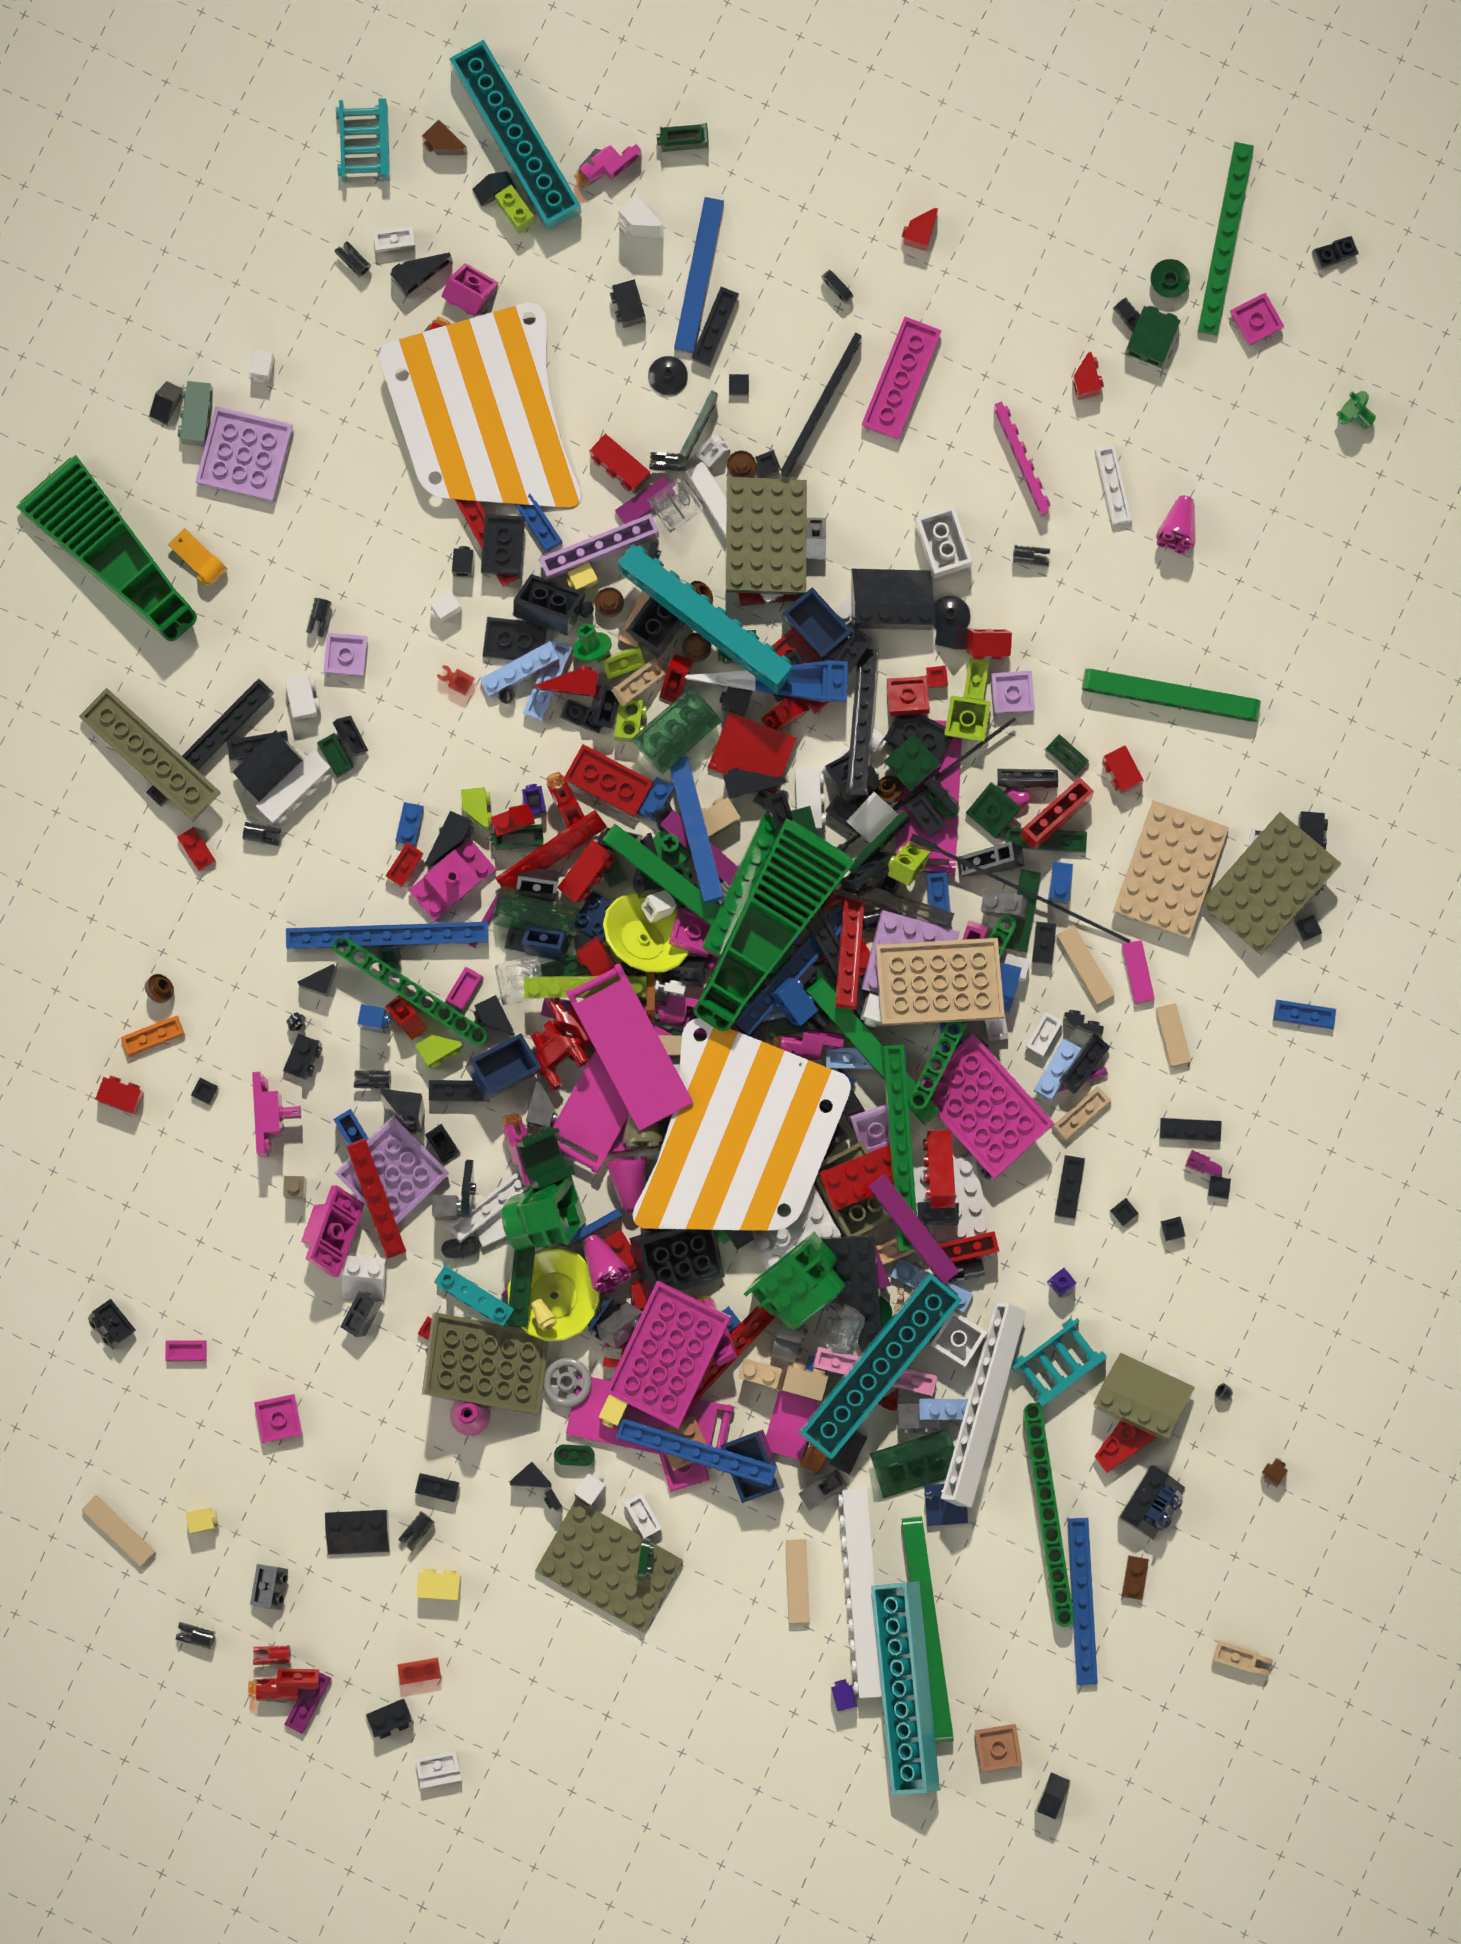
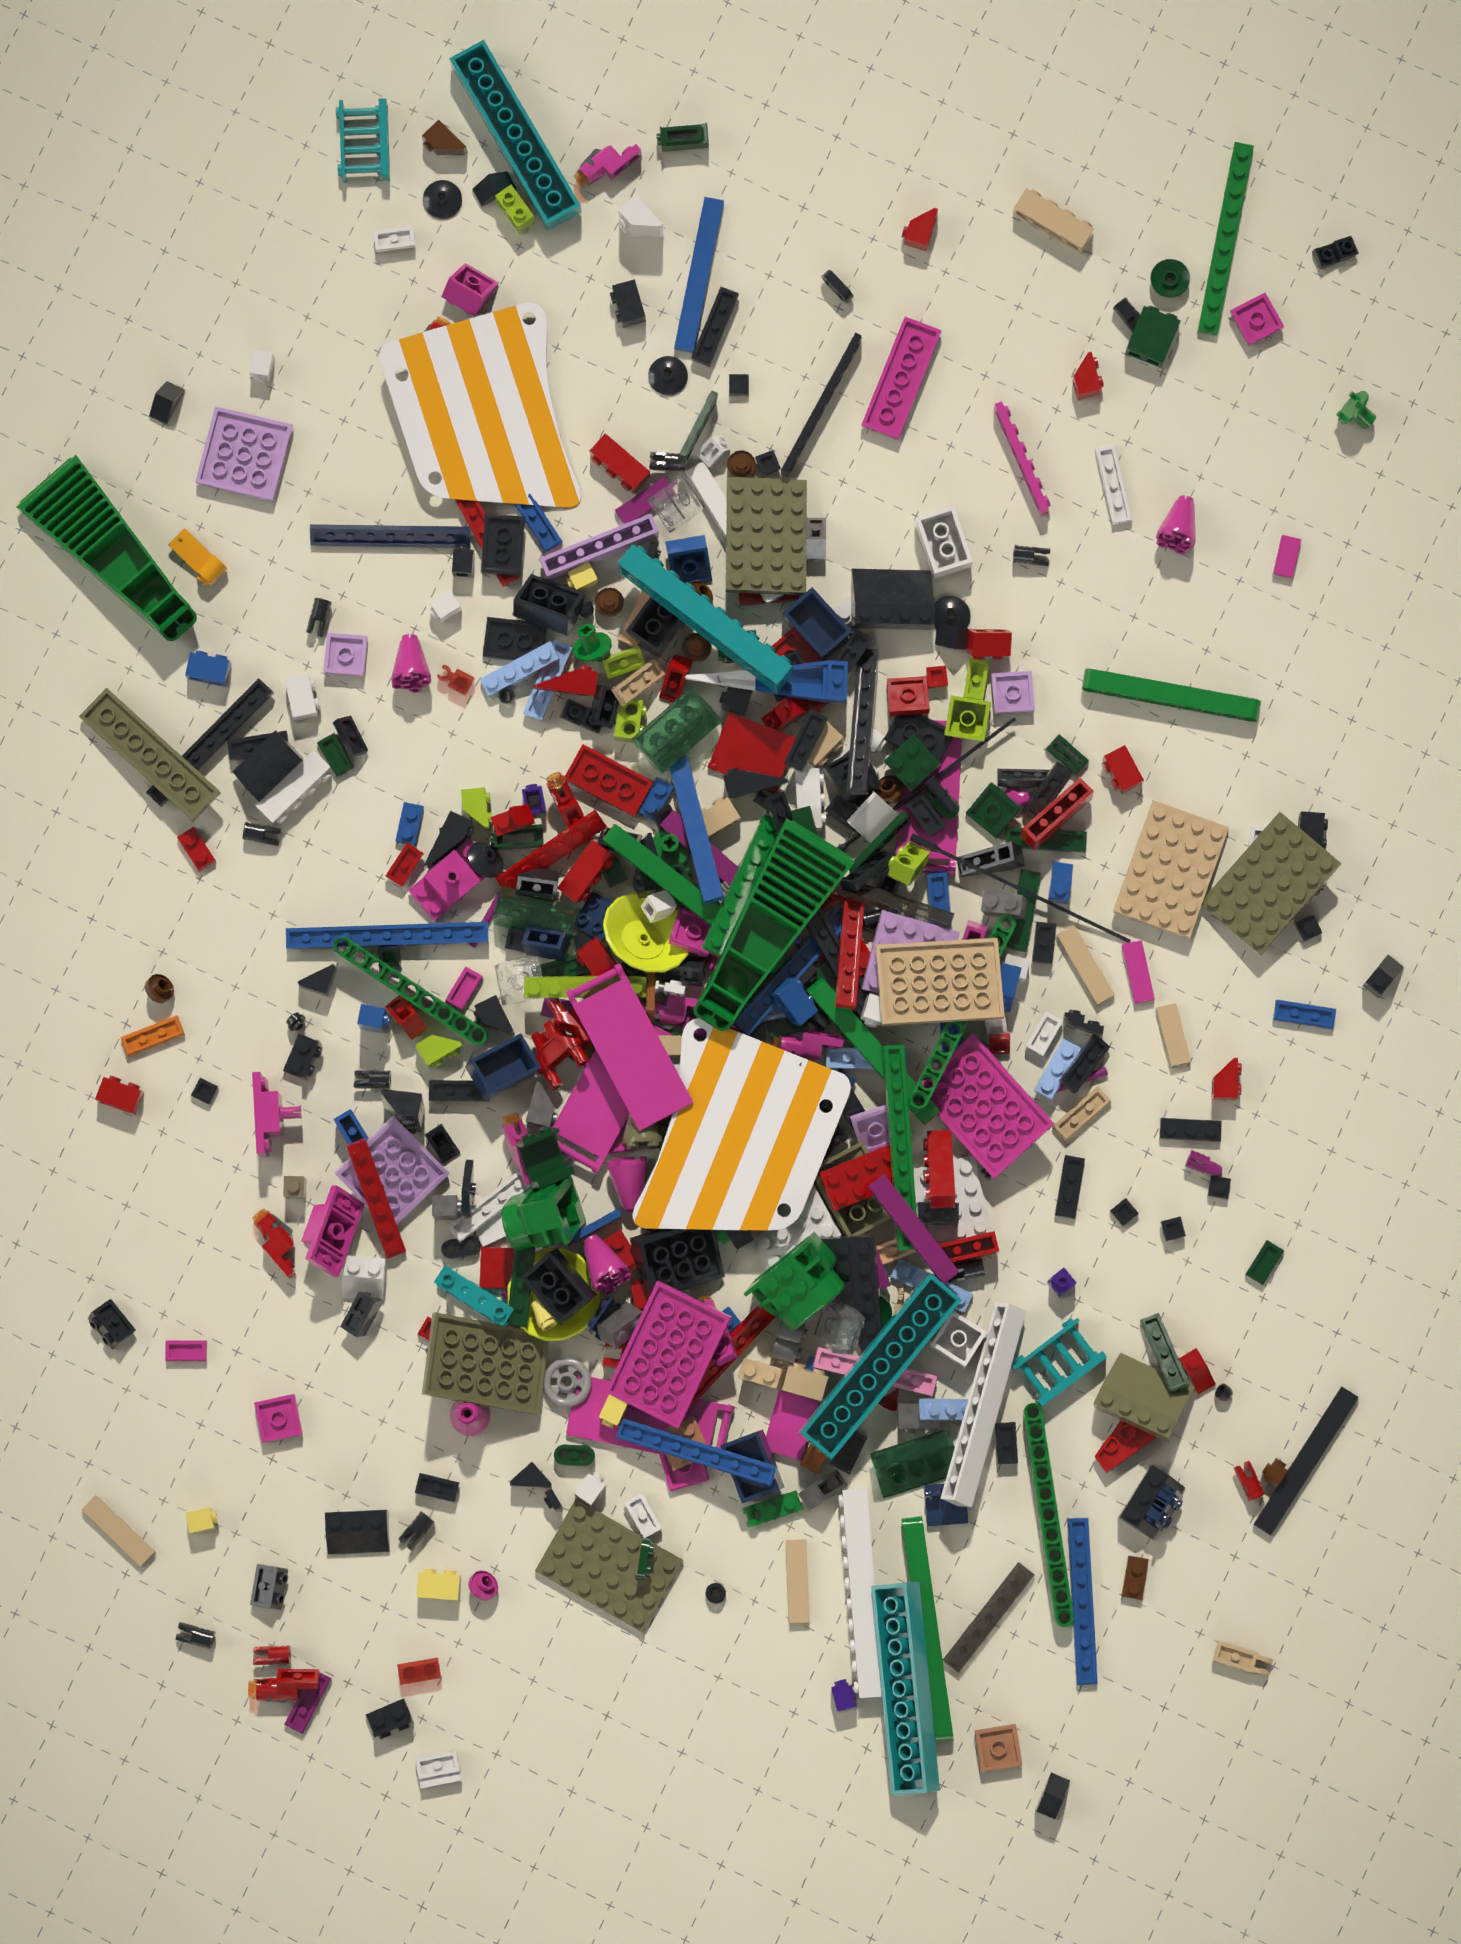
sand green brick [178,381,213,446] -> none
black hinge [334,241,371,277] -> none
black slope [390,252,452,297] -> none
none -> blue brick [185,651,231,687]
none -> red plate [252,1208,296,1278]
none -> dark blue plate [310,524,471,548]
none -> dark pink cone [391,634,431,693]
none -> black dish [423,180,462,219]
none -> black dish [467,842,503,878]
none -> dark pink plate [468,1570,498,1601]
none -> red tile [479,1247,514,1289]
none -> black slope [521,1248,597,1325]
none -> blue slope [665,535,712,584]
none -> black plate [705,1583,726,1604]
none -> green plate [742,1490,803,1528]
none -> black plate [784,710,828,773]
none -> tan brick [808,721,843,768]
none -> clear smoke plate [943,1562,1035,1673]
none -> red tile [989,1033,1010,1054]
none -> black plate [995,1422,1018,1465]
none -> tan brick [1013,188,1094,254]
none -> black tile [1023,761,1073,818]
none -> dark green tile [1140,1313,1190,1394]
none -> red slope [1179,1348,1216,1395]
none -> red slope [1211,1058,1242,1100]
none -> red hinge [1233,1461,1265,1501]
none -> dark green tile [1245,1240,1284,1285]
none -> black tile [1253,1386,1359,1536]
none -> dark pink tile [1273,535,1302,579]
none -> black slope [1363,955,1404,998]

